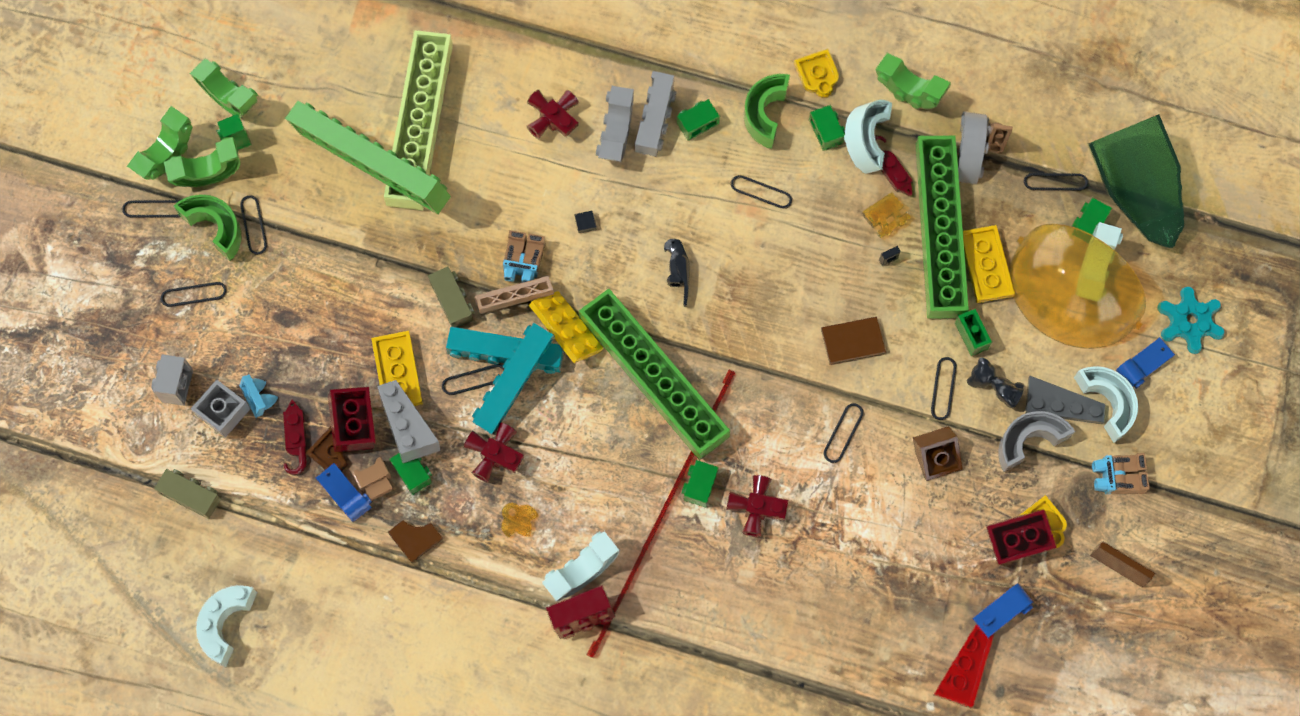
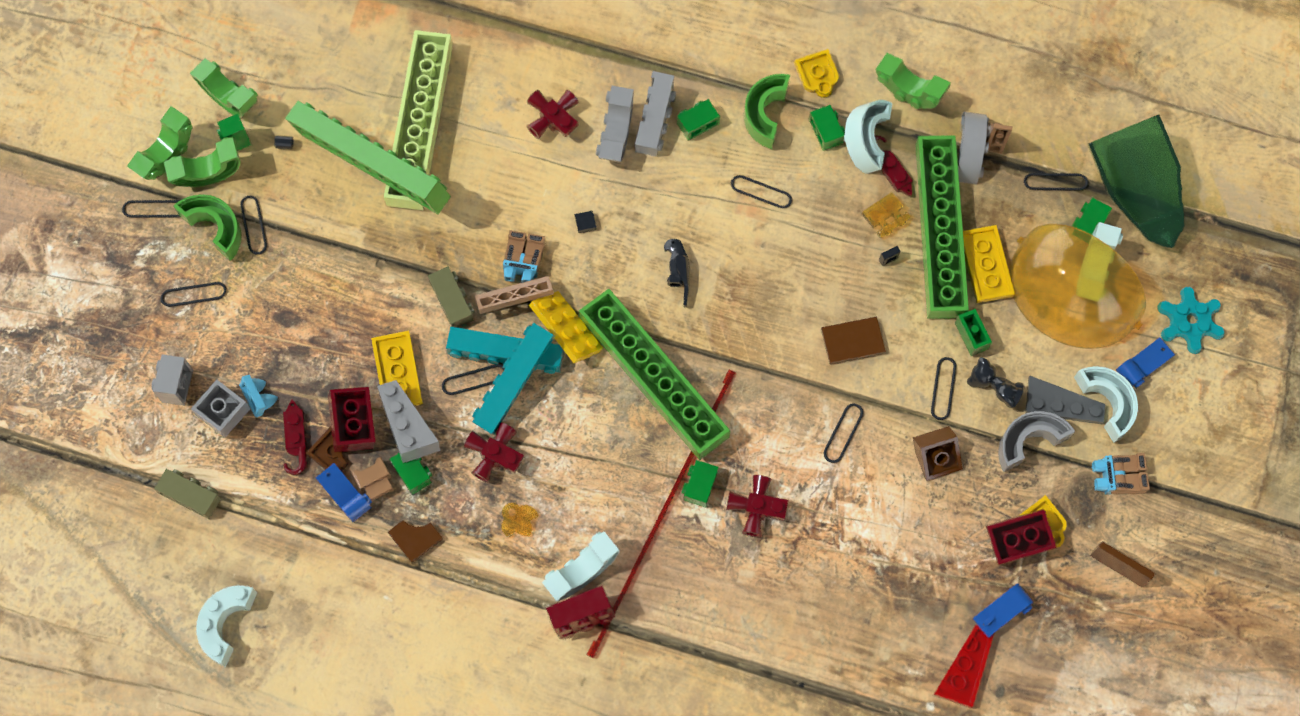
none -> black hinge [274,136,294,149]

